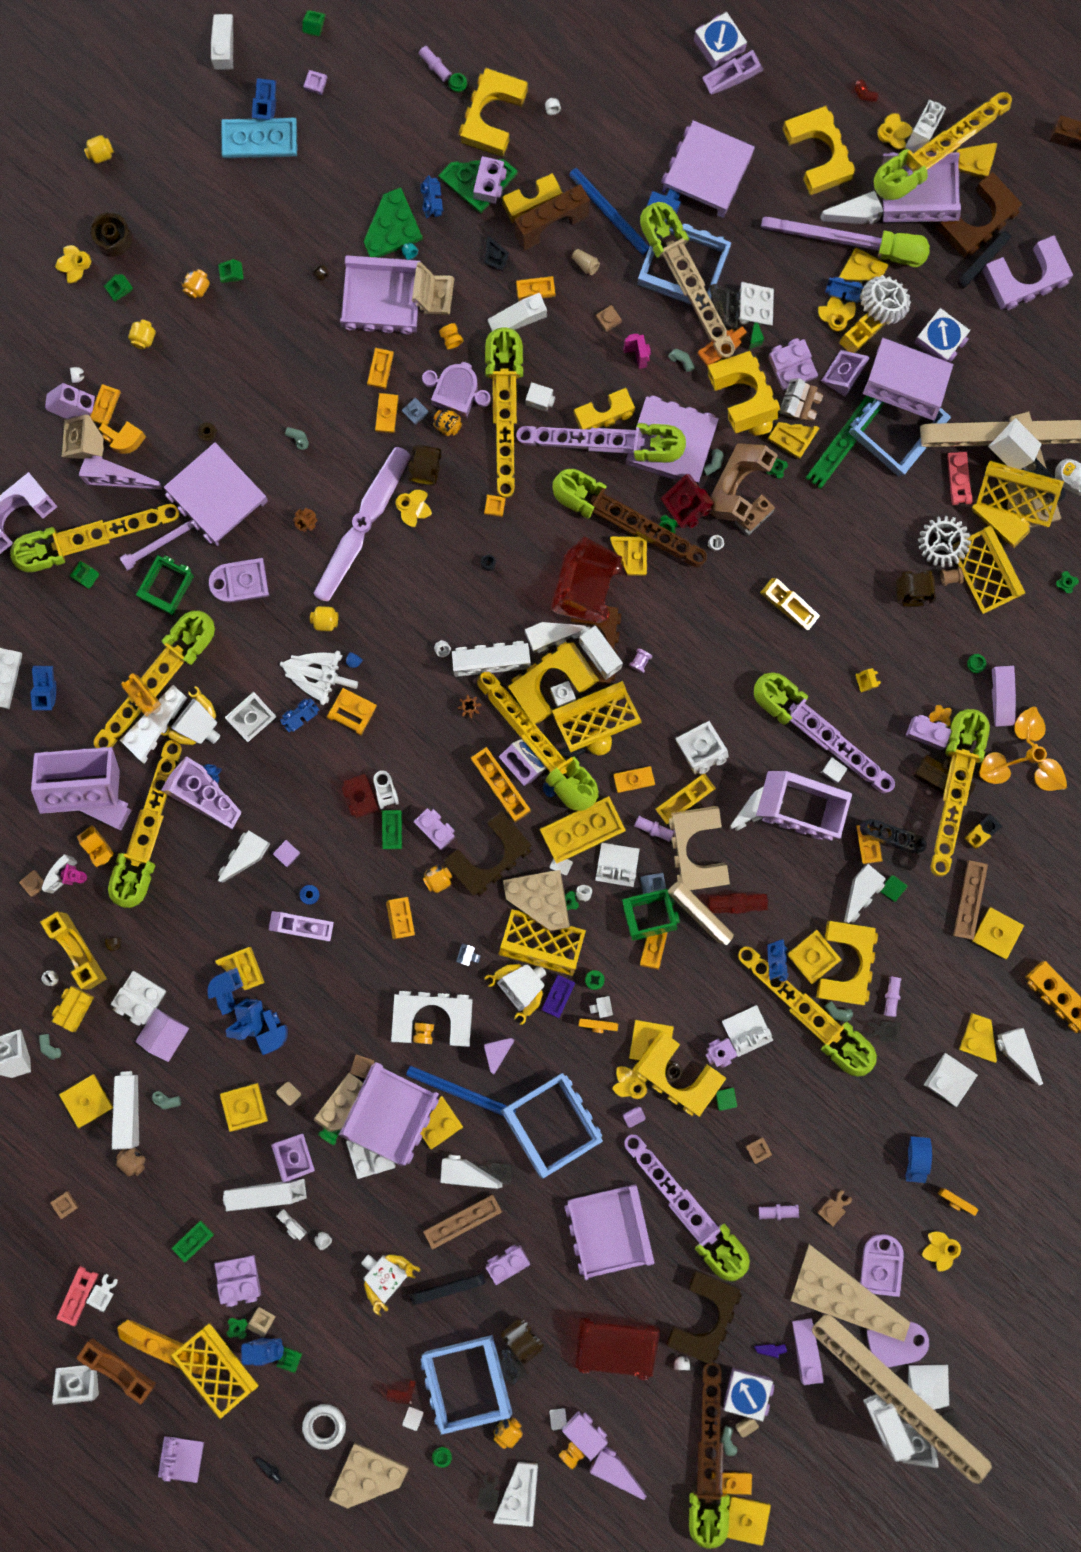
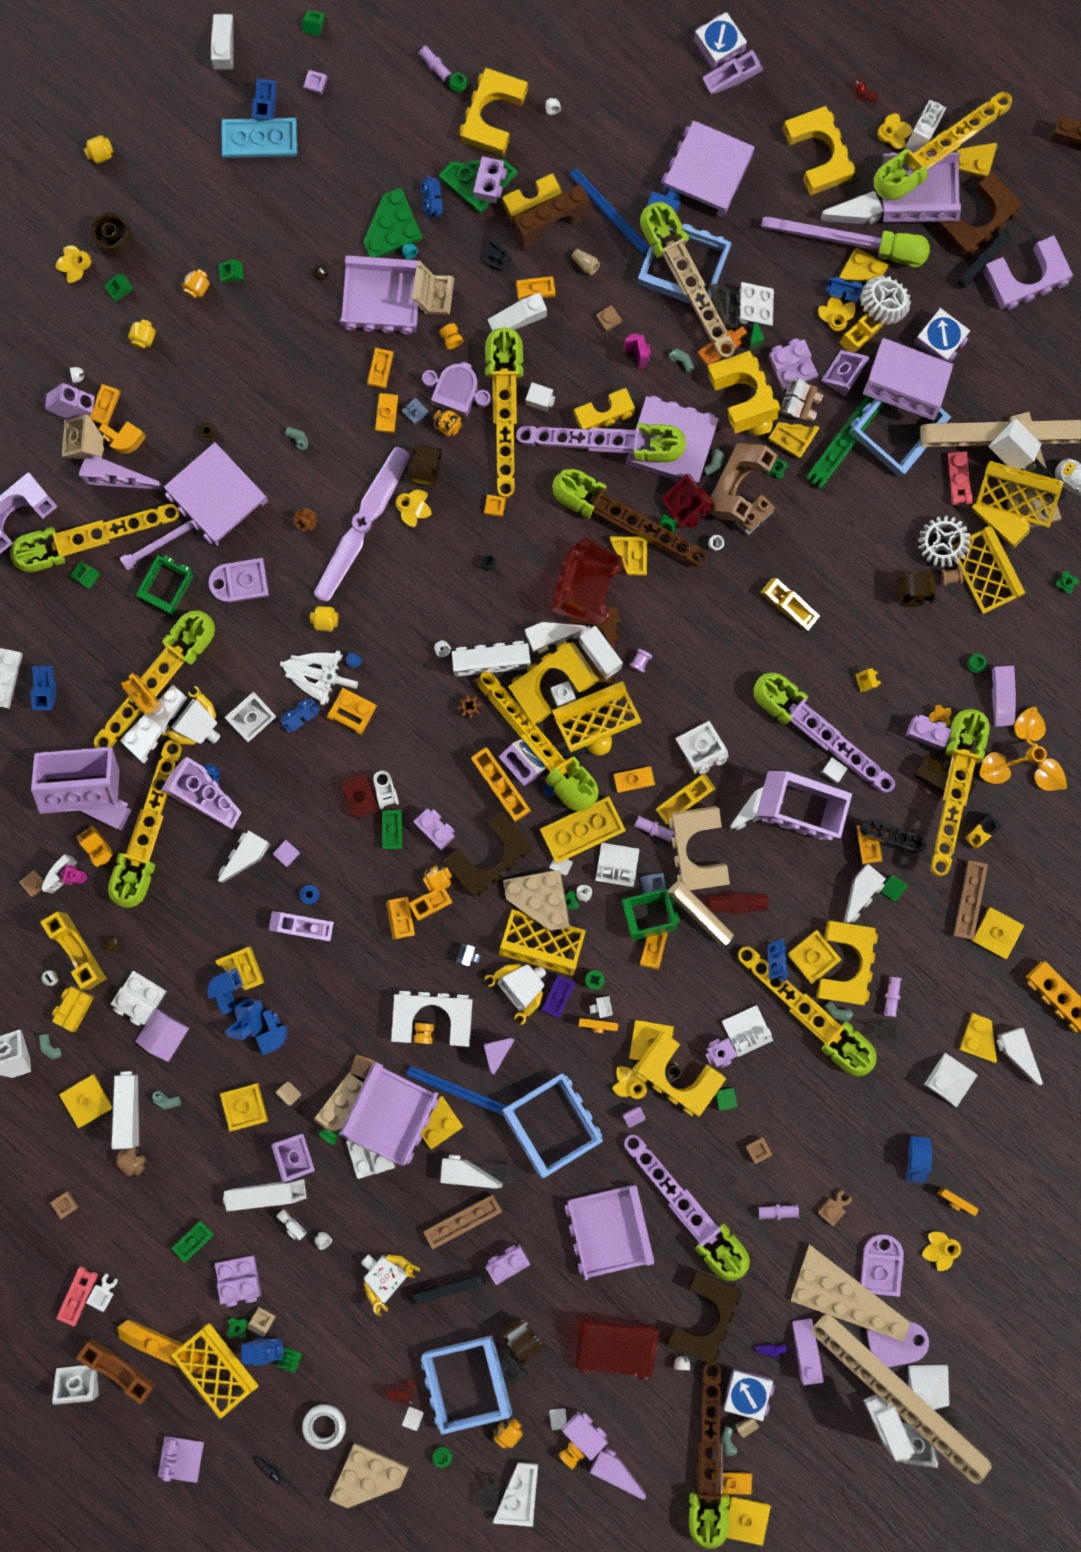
none -> light orange brick [409,887,453,921]

